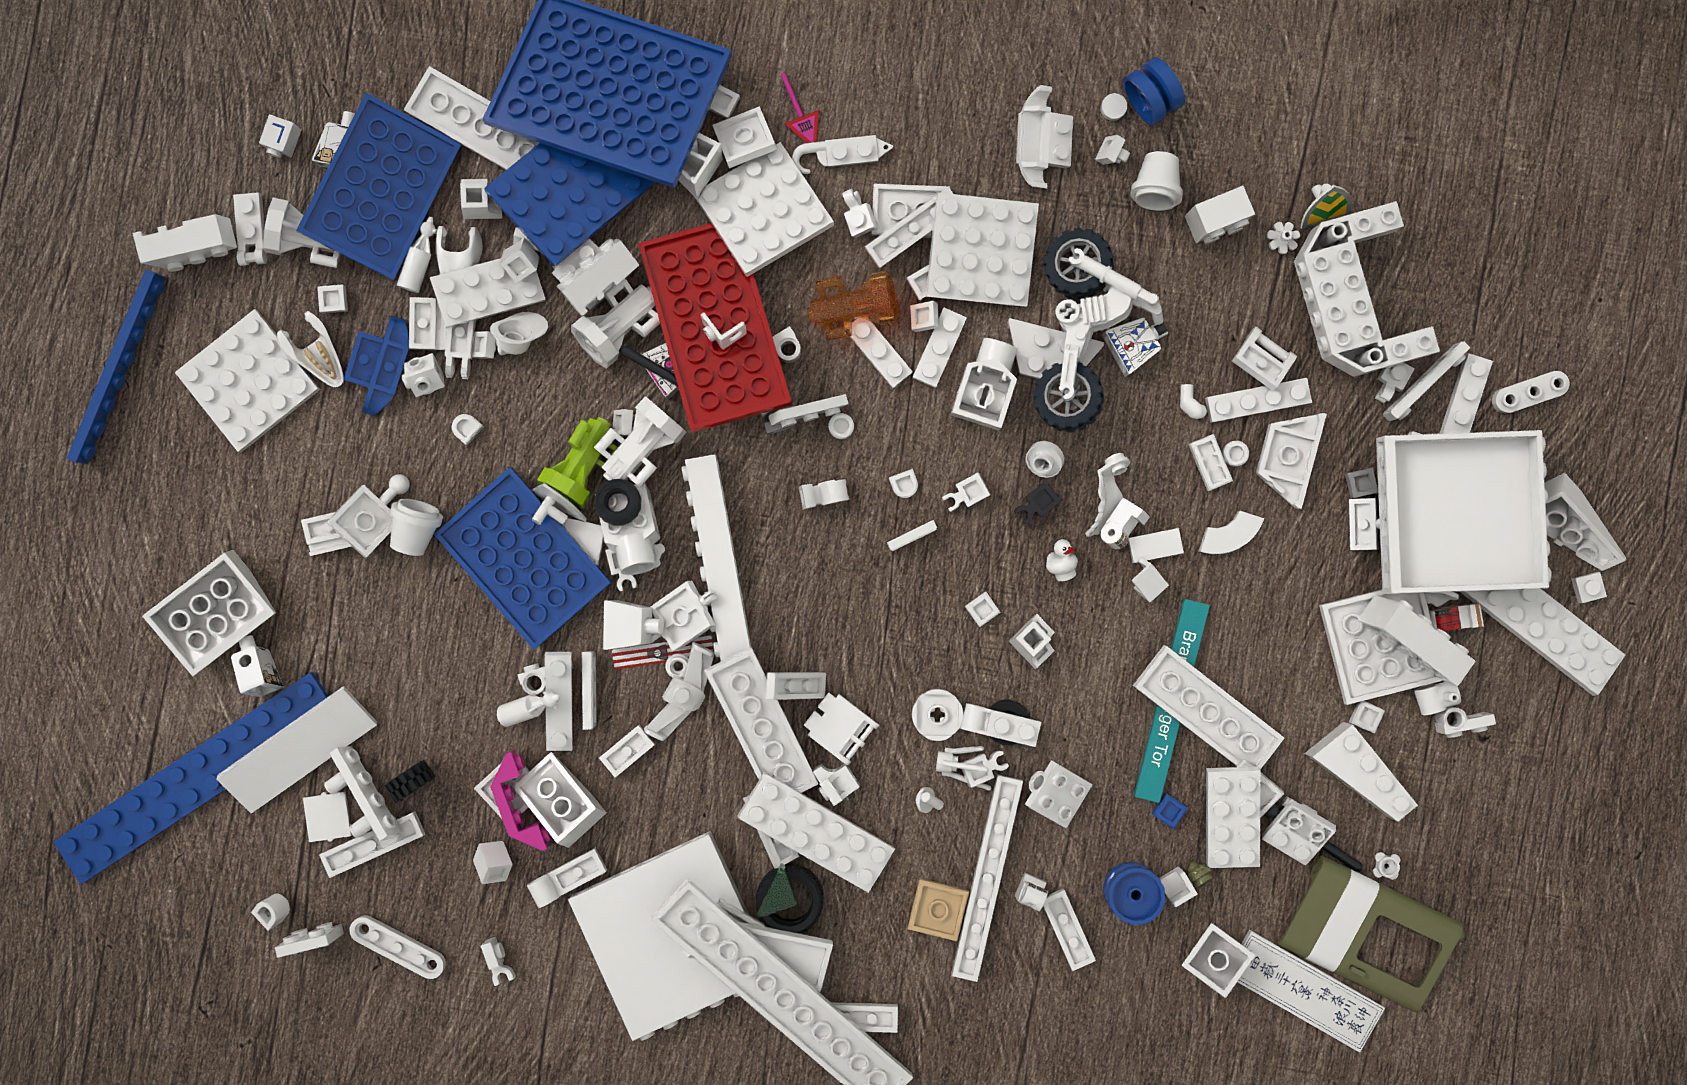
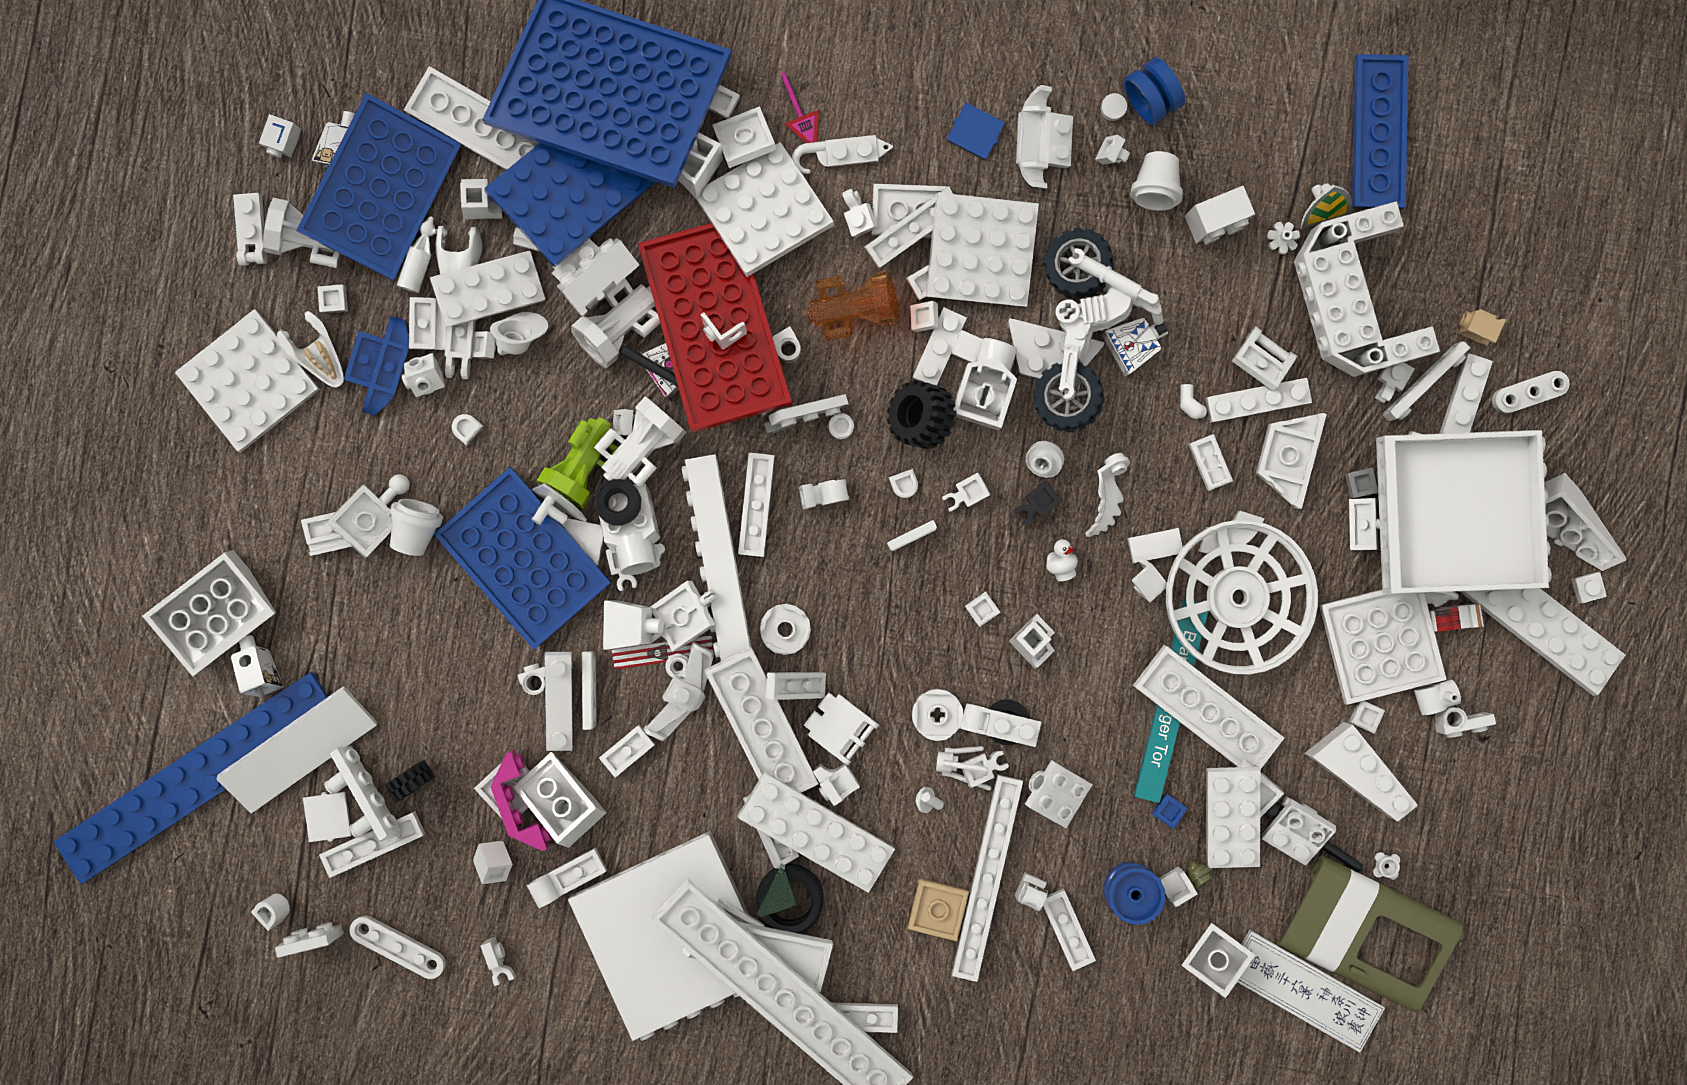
blue plate [66,269,165,464] -> none
white wedge [133,214,237,272] -> none
white wheel [497,690,561,727] -> none
white panel [500,238,540,283] -> none
white plate [844,313,913,389] -> none
white leg [1101,498,1150,549] -> none
white tile [1222,441,1249,467] -> none
white wedge [1358,595,1475,686] -> none
none -> white plate [738,453,775,557]
none -> white tile [760,604,811,655]
none -> black tyre [887,380,957,449]
none -> blue piece [946,103,1005,161]
none -> white tile [951,330,983,363]
none -> white dish [1166,520,1318,674]
none -> blue plate [1352,54,1409,210]
none -> tan window [1458,309,1506,346]

